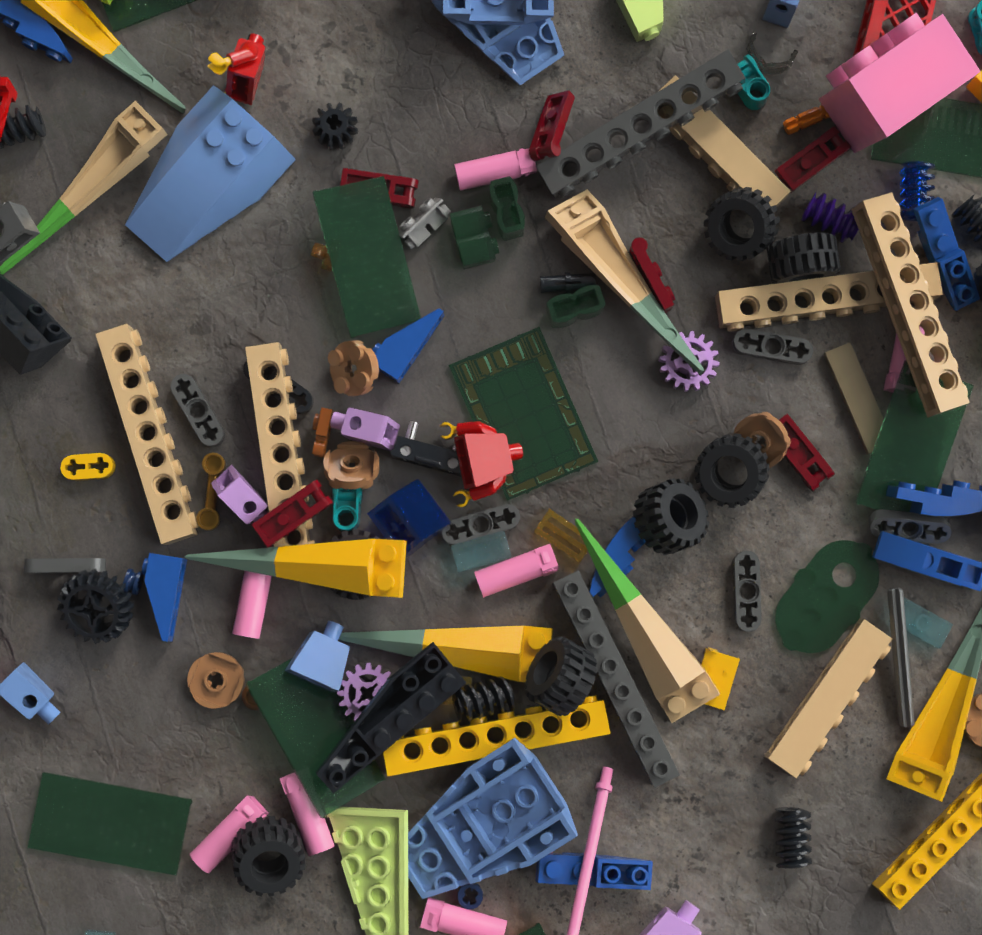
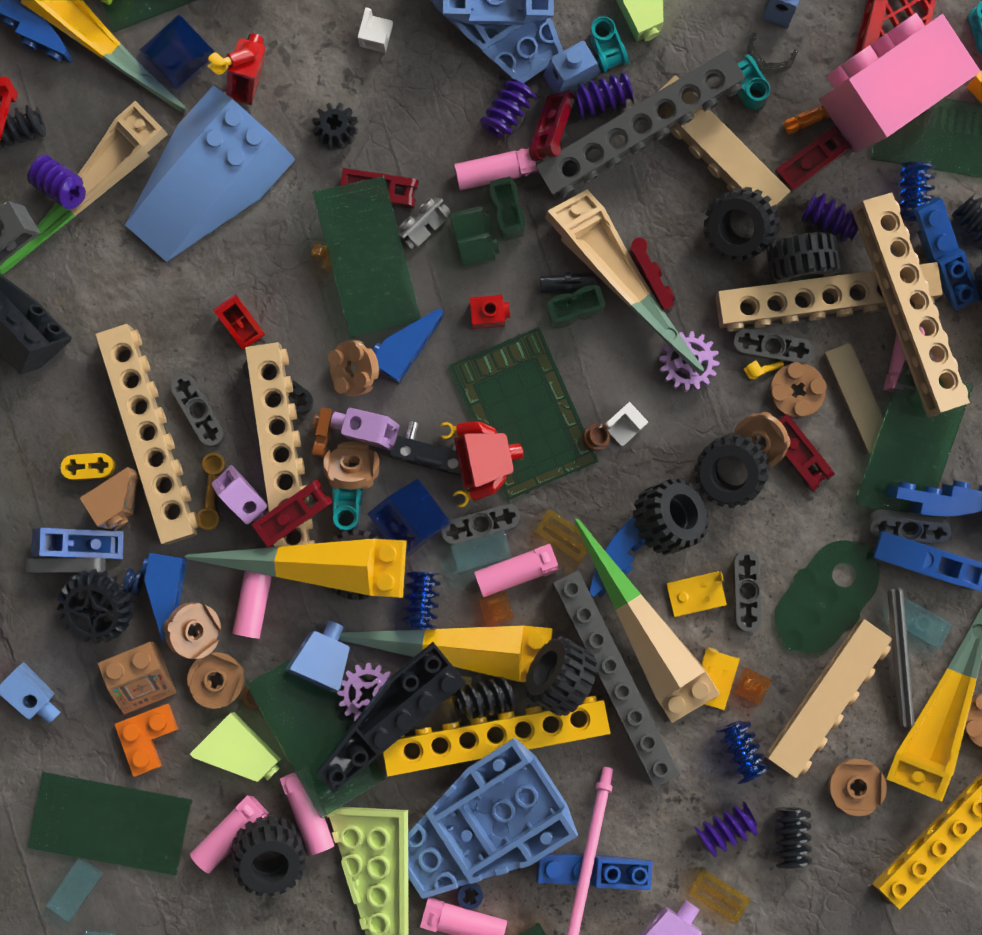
none -> dark purple piece [27,155,86,209]
none -> blue slope [31,528,124,559]
none -> clear light blue tile [46,857,103,922]
none -> medium nougat slope [80,467,141,531]
none -> medium nougat slope [98,641,177,714]
none -> orange plate [114,703,179,777]
none -> clear blue slope [140,14,216,89]
none -> plate [163,602,221,659]
none -> yellowish green slope [190,712,281,782]
none -> red slope [213,294,265,350]
none -> white panel [358,8,393,53]
none -> clear blue piece [402,571,441,630]
none -> red brick [470,294,510,330]
none -> clear orange tile [479,592,514,627]
none -> dark purple piece [480,79,536,140]
none -> medium blue torso [543,41,601,94]
none -> dark purple piece [574,73,634,119]
none -> reddish brown plate [583,424,610,451]
none -> teal piece [589,16,629,74]
none -> white panel [604,402,648,446]
none -> yellow piece [666,571,727,617]
none -> clear yellow tile [687,868,751,924]
none -> dark purple piece [694,801,757,857]
none -> clear blue piece [716,720,769,784]
none -> clear orange tile [734,667,772,705]
none -> yellow hand [744,360,784,380]
none -> medium nougat plate [770,362,827,418]
none -> medium nougat plate [828,758,887,816]

